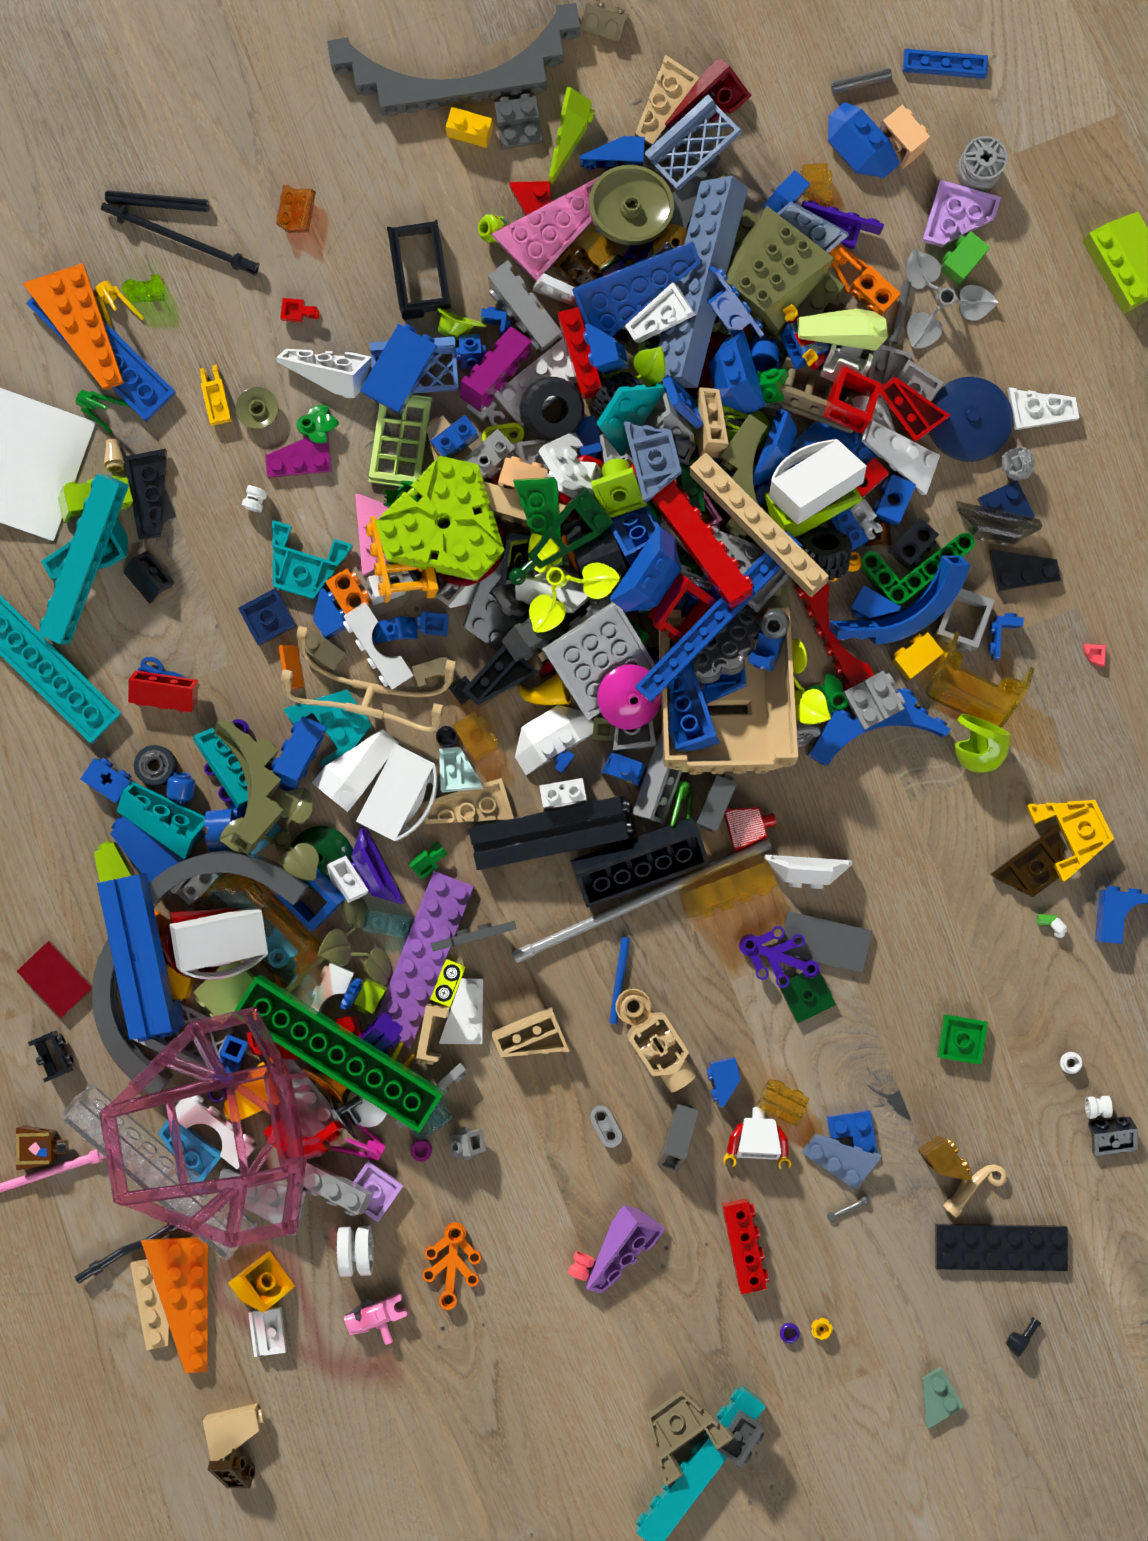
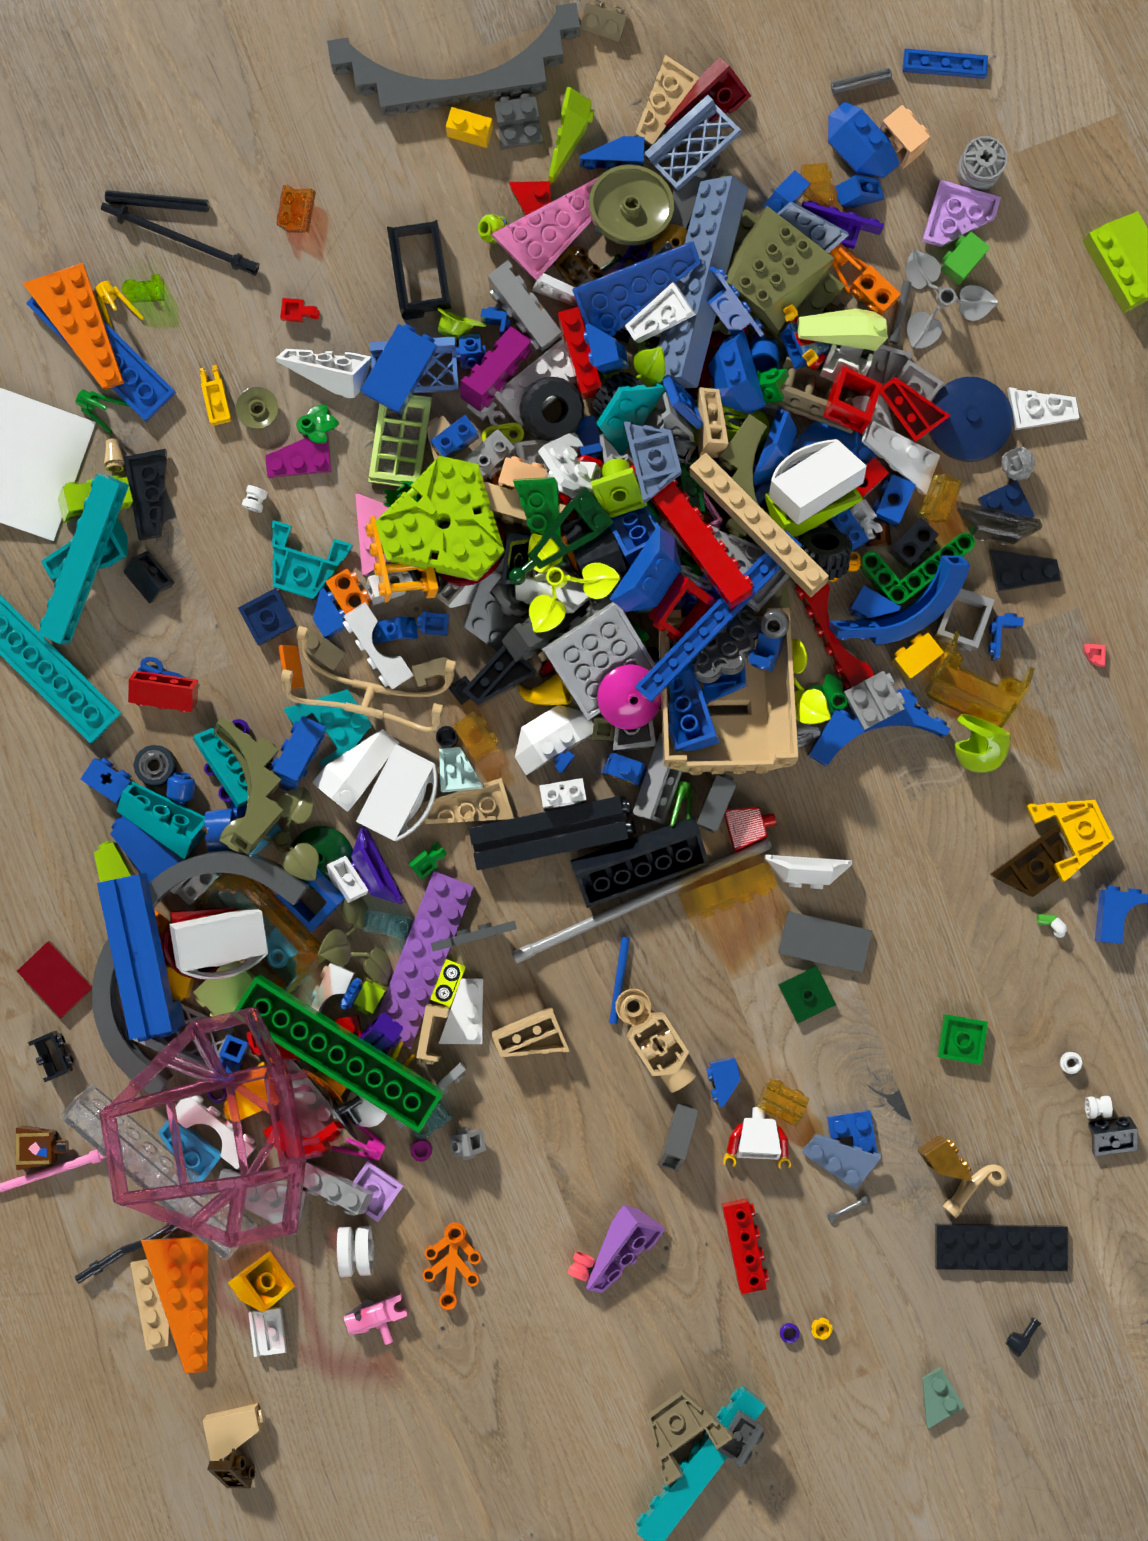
clear yellow piece [566,225,616,266] -> none
light grey plate [590,1105,622,1148] -> none
dark purple plant [739,926,820,988] -> none
none -> blue slope [835,175,885,208]
none -> clear yellow brick [919,474,962,523]

